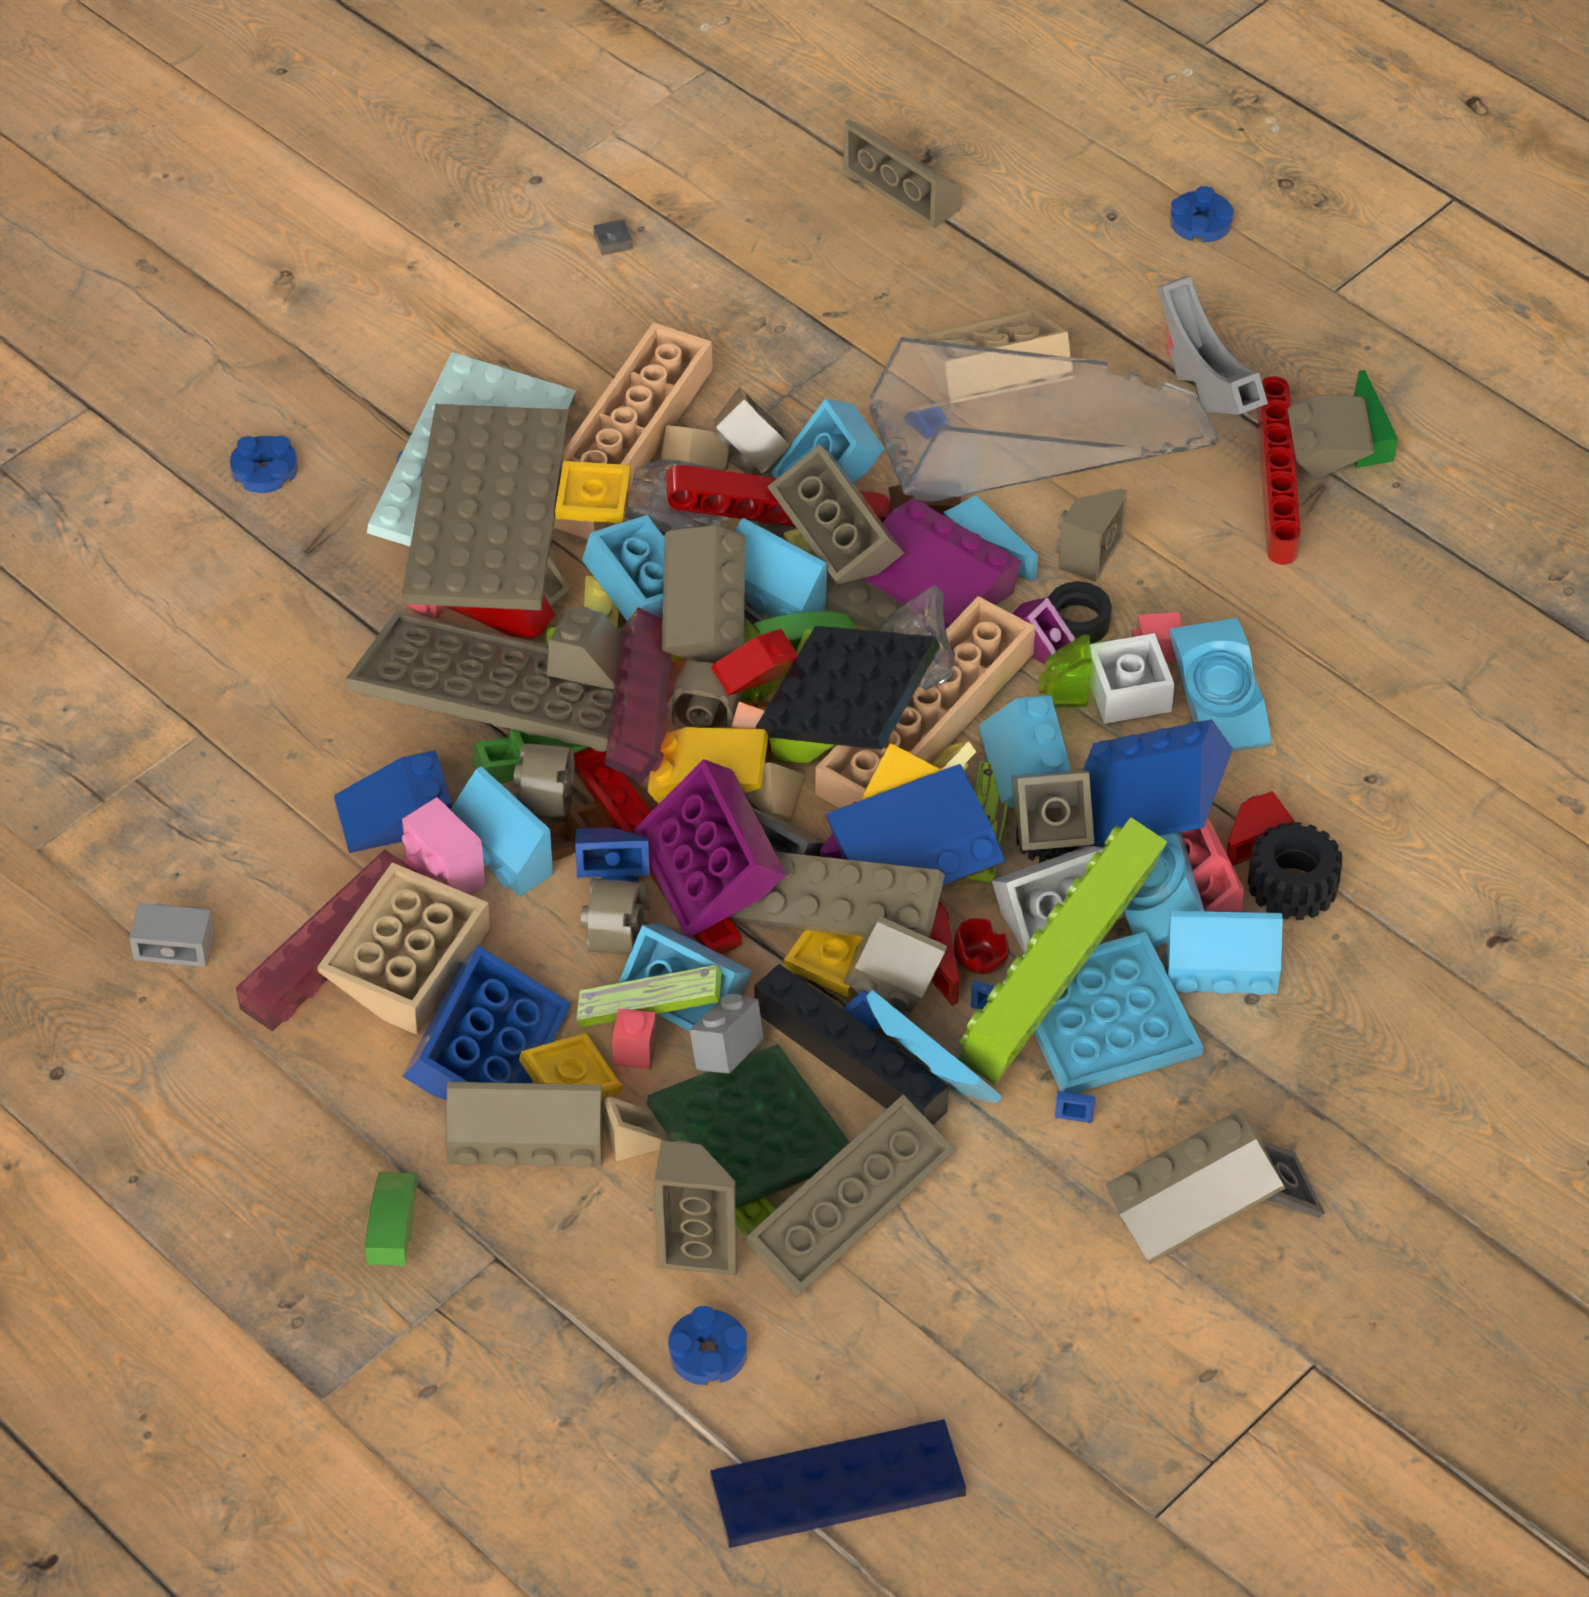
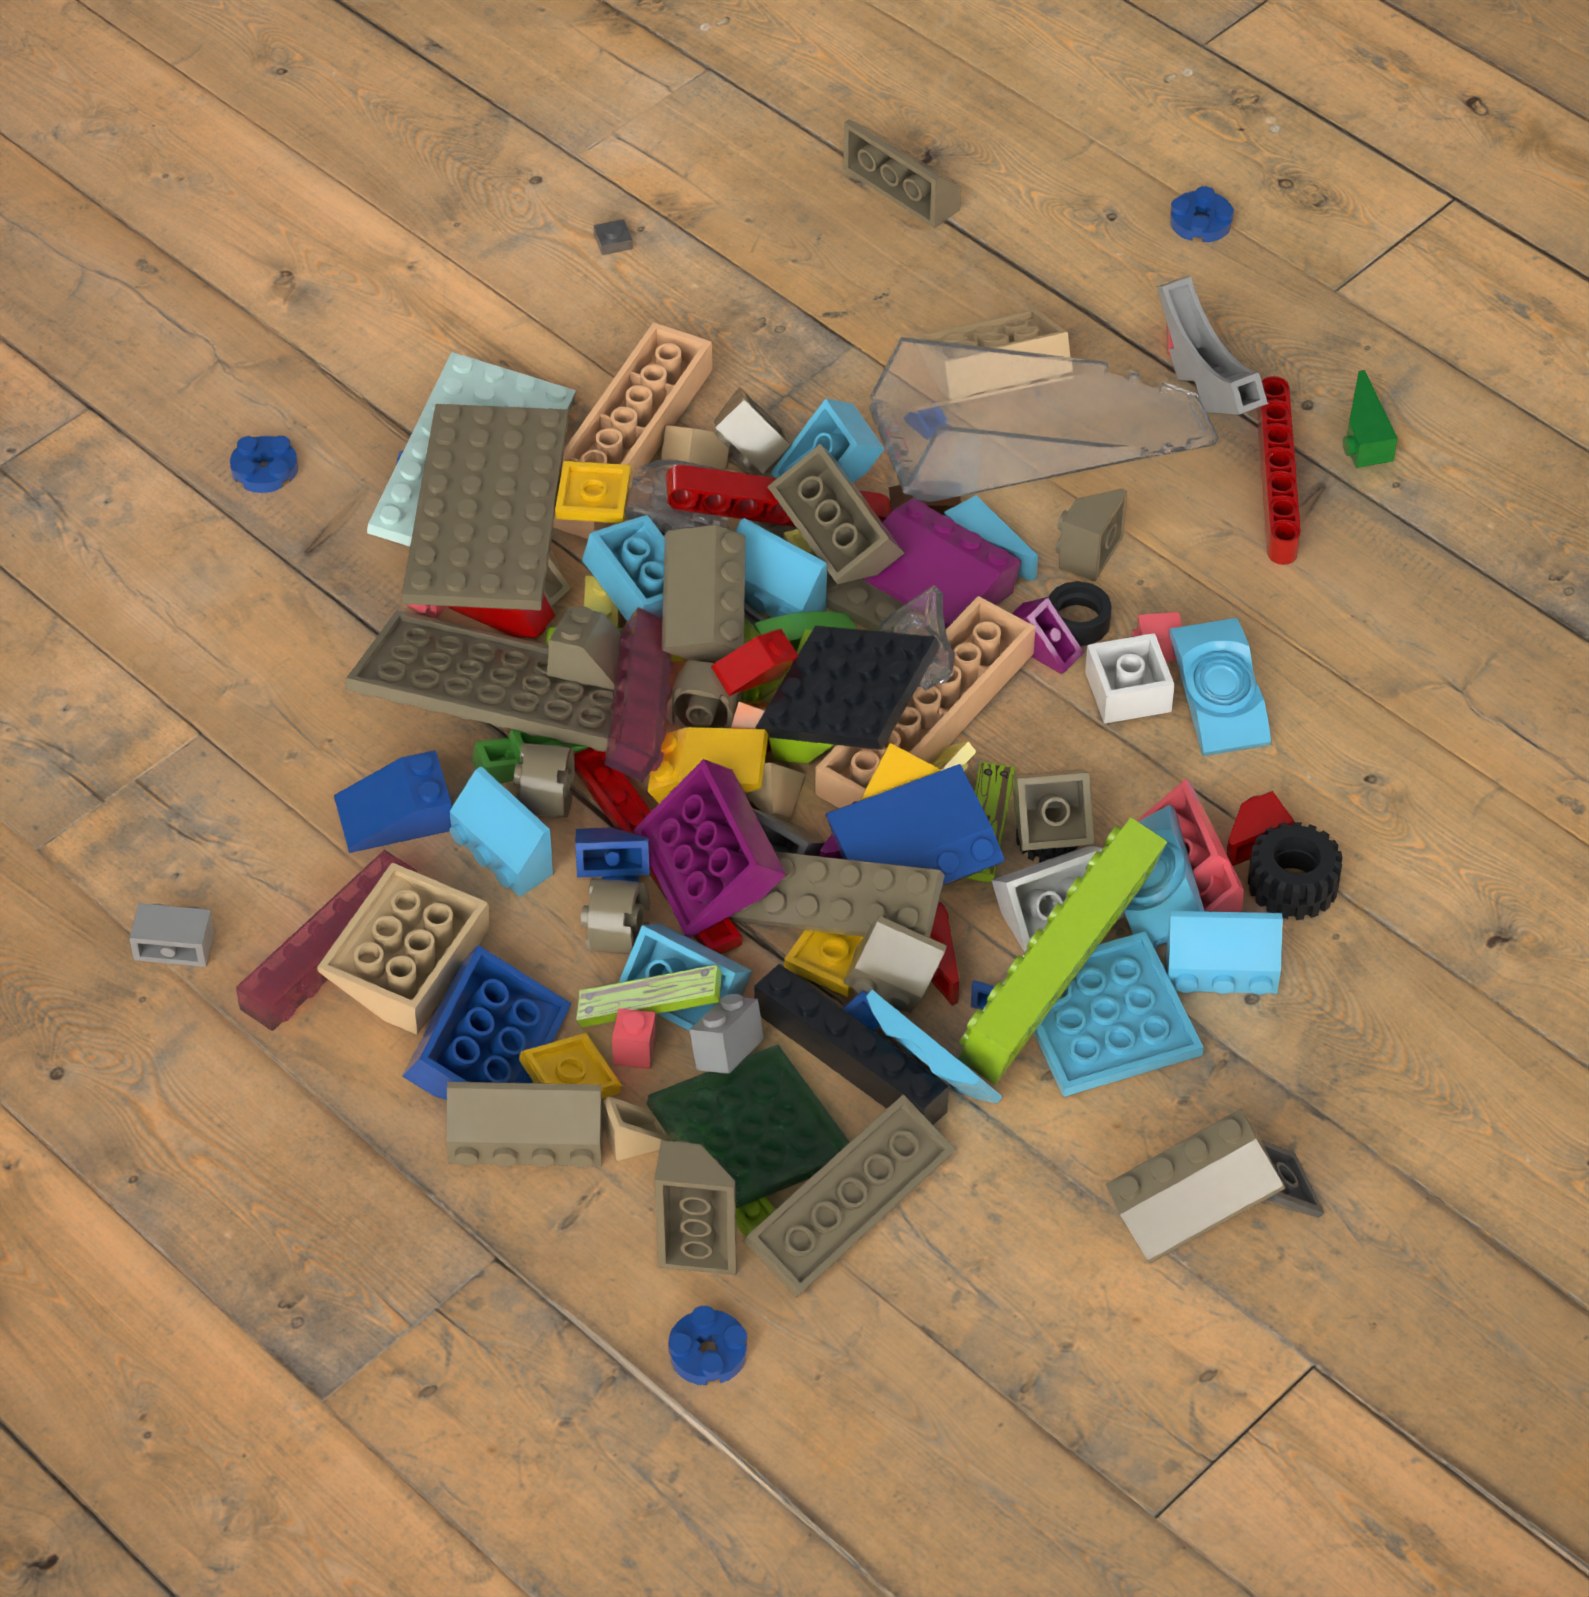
bright green slope [365,1172,418,1266] -> none
bright pink brick [402,797,486,895] -> none
reddish brown slope [546,801,616,861] -> none
clear blue plate [710,1419,966,1548] -> none
red hair [954,918,1010,975] -> none
medium azure slope [979,695,1071,808] -> none
clear neon green slope [1038,635,1091,708] -> none
blue slope [1055,1091,1096,1123] -> none
blue slope [1082,719,1233,848] -> none
dark tan slope [1288,395,1374,479] -> none

